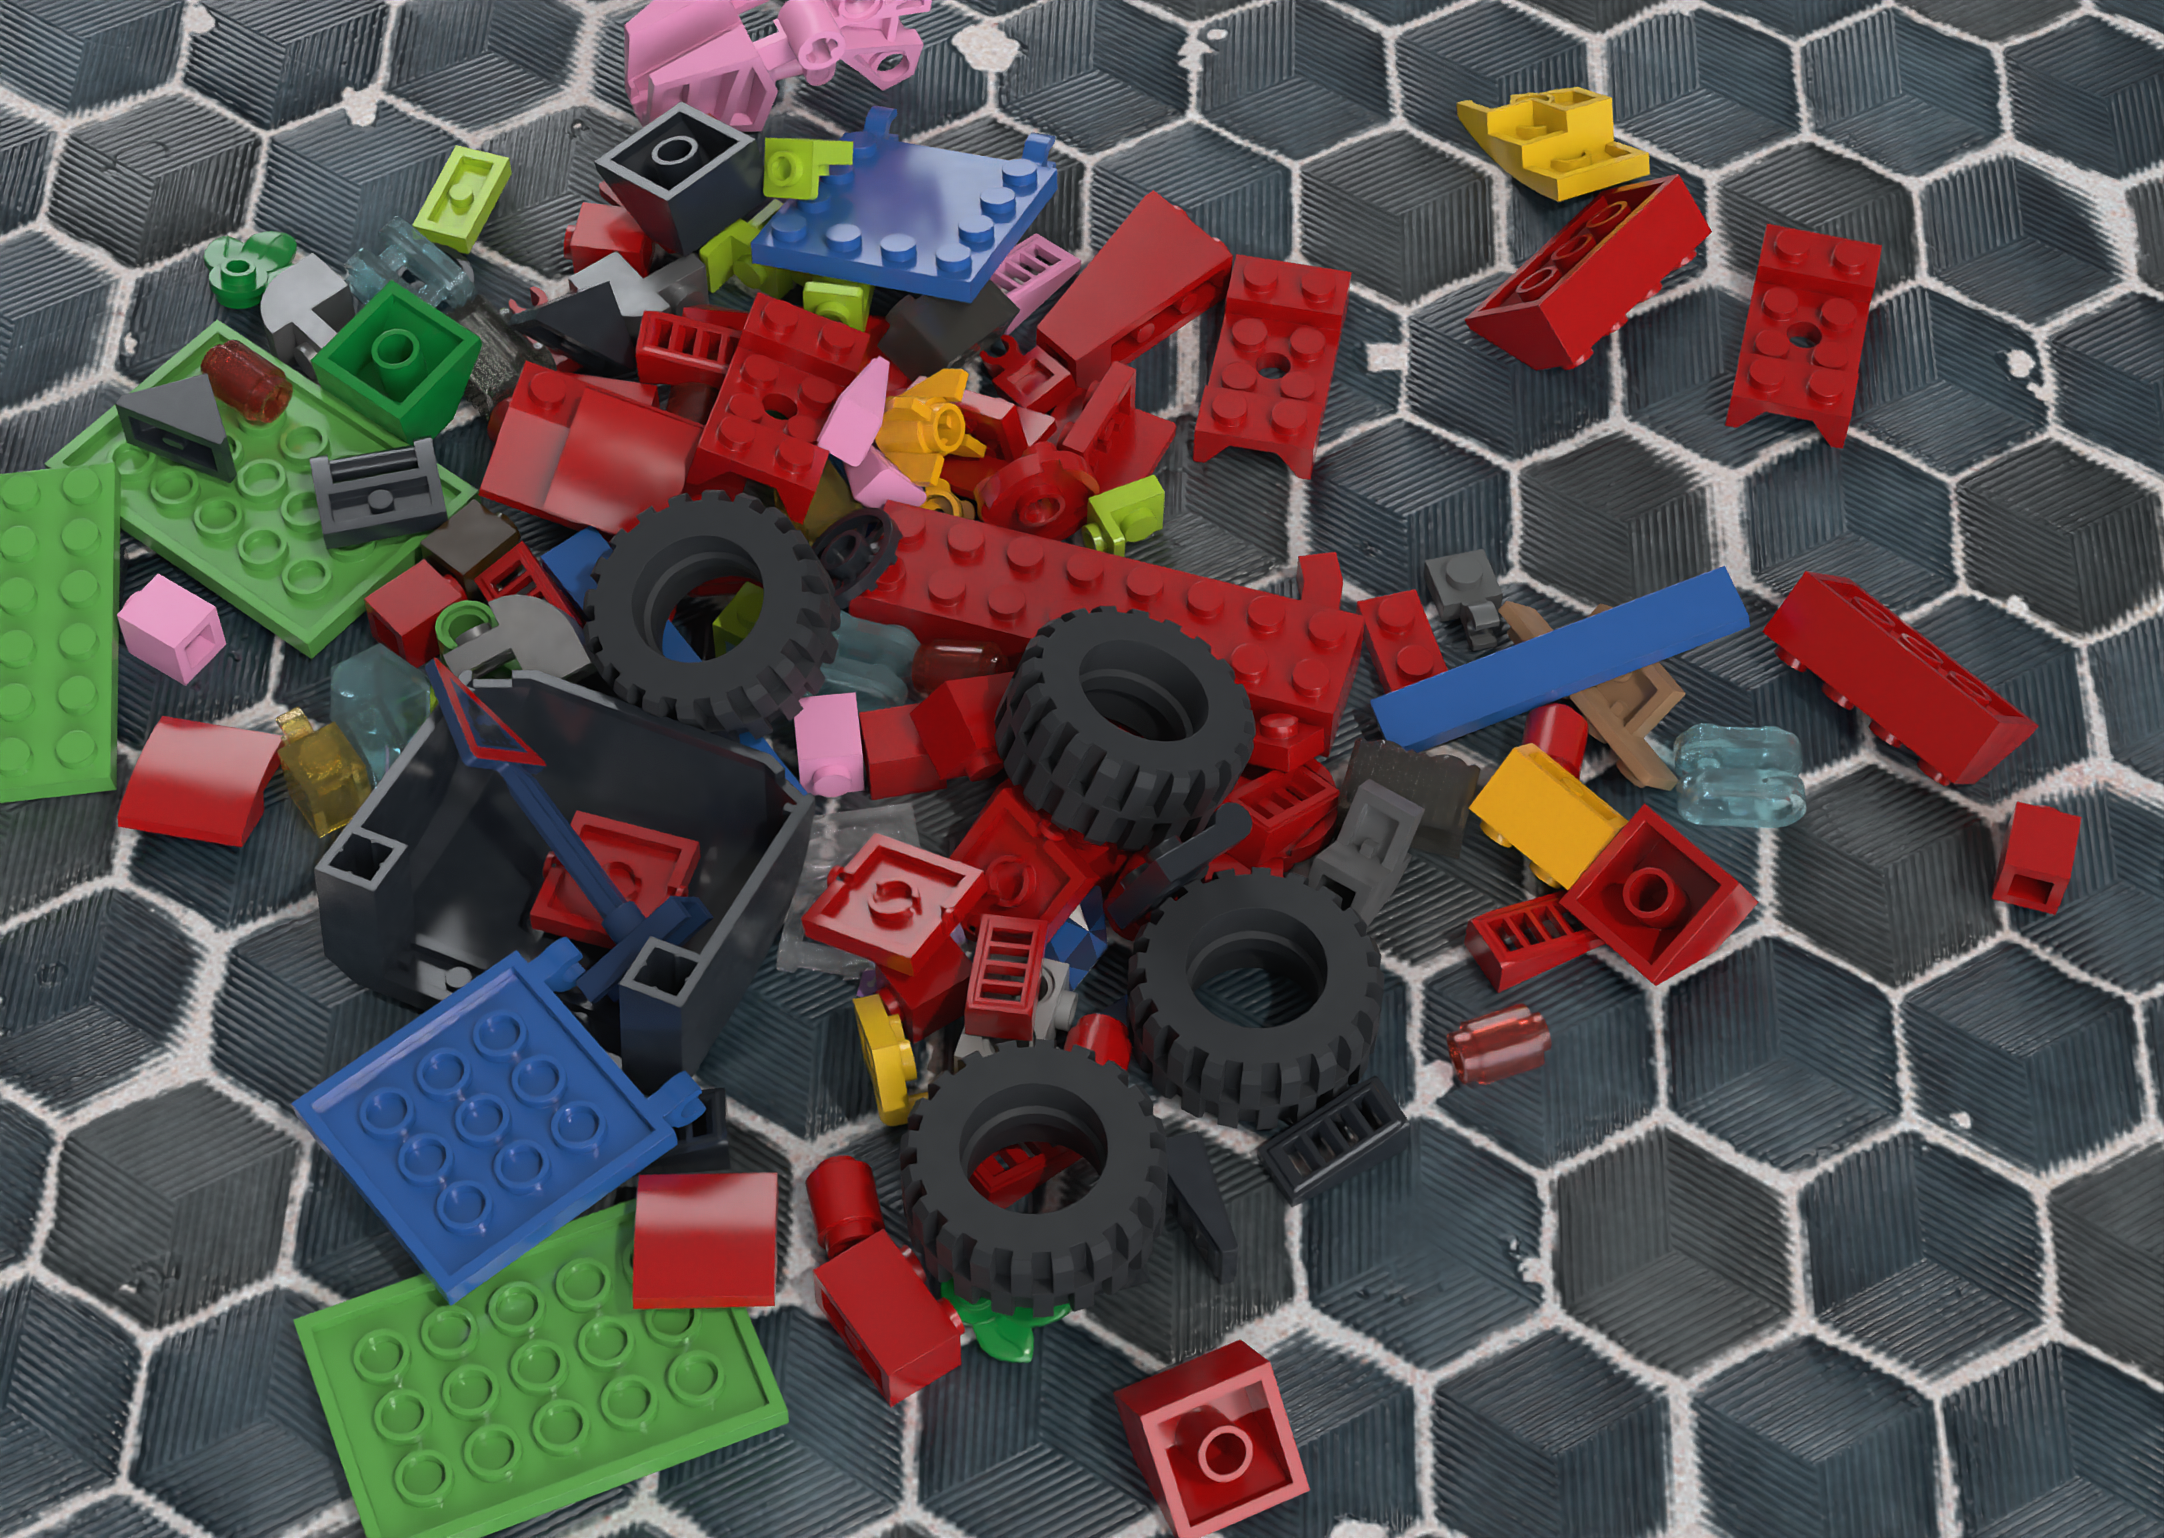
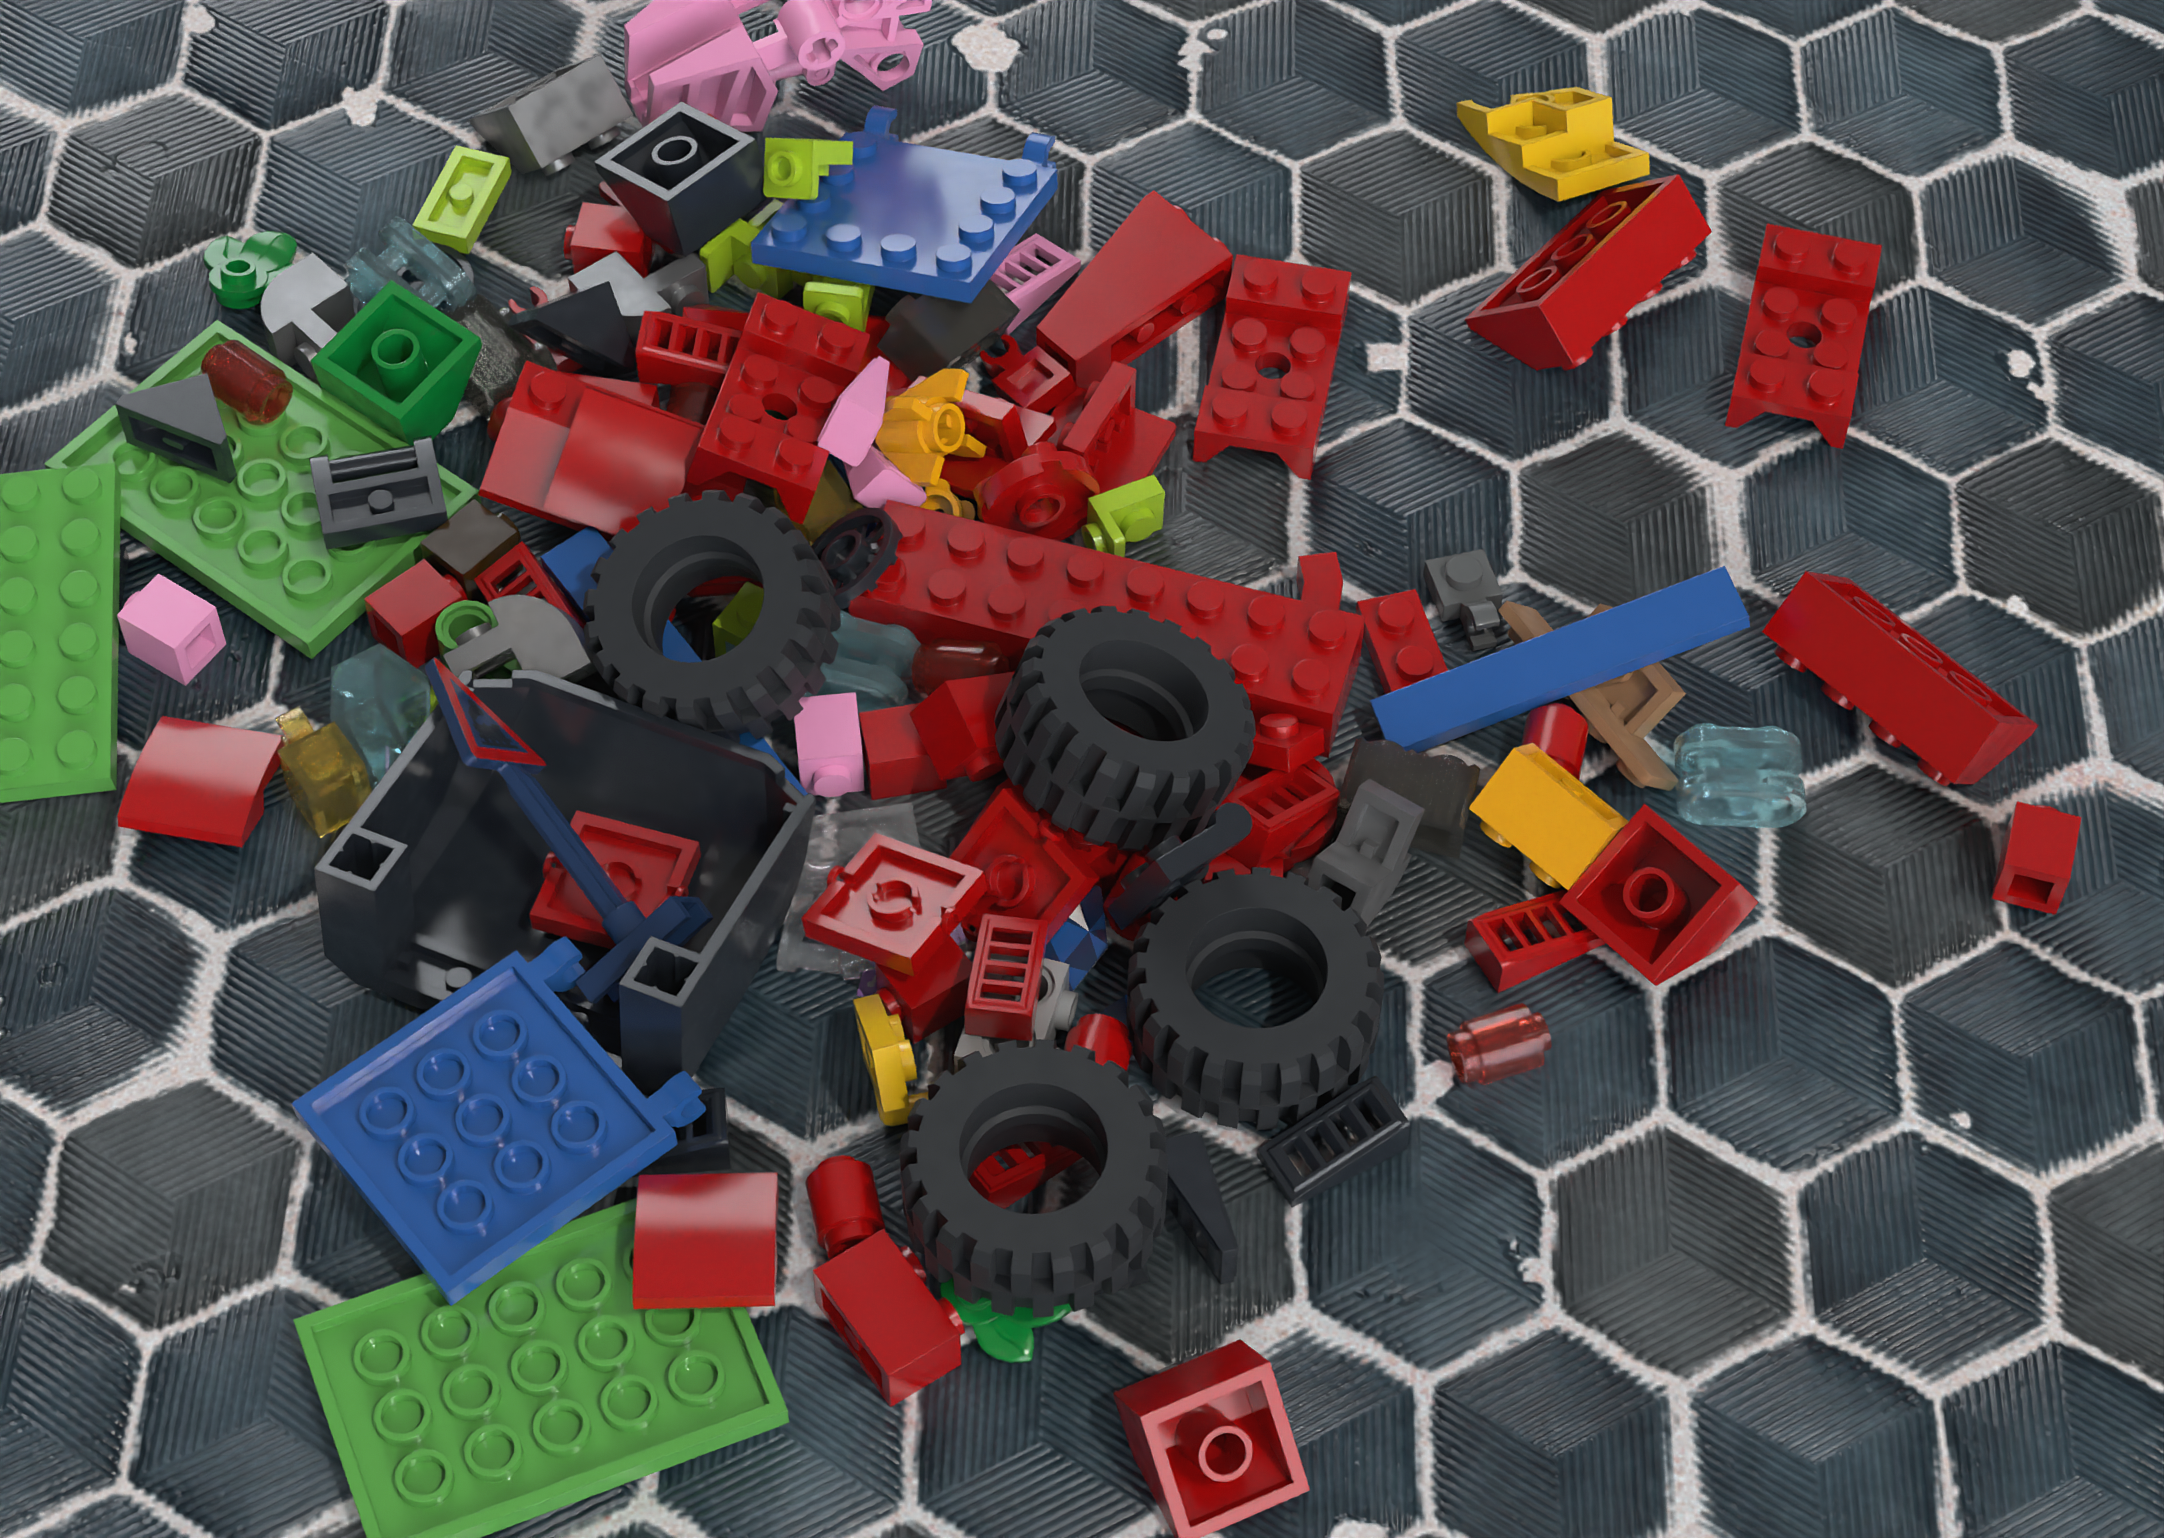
none -> flat silver slope [469,54,633,176]

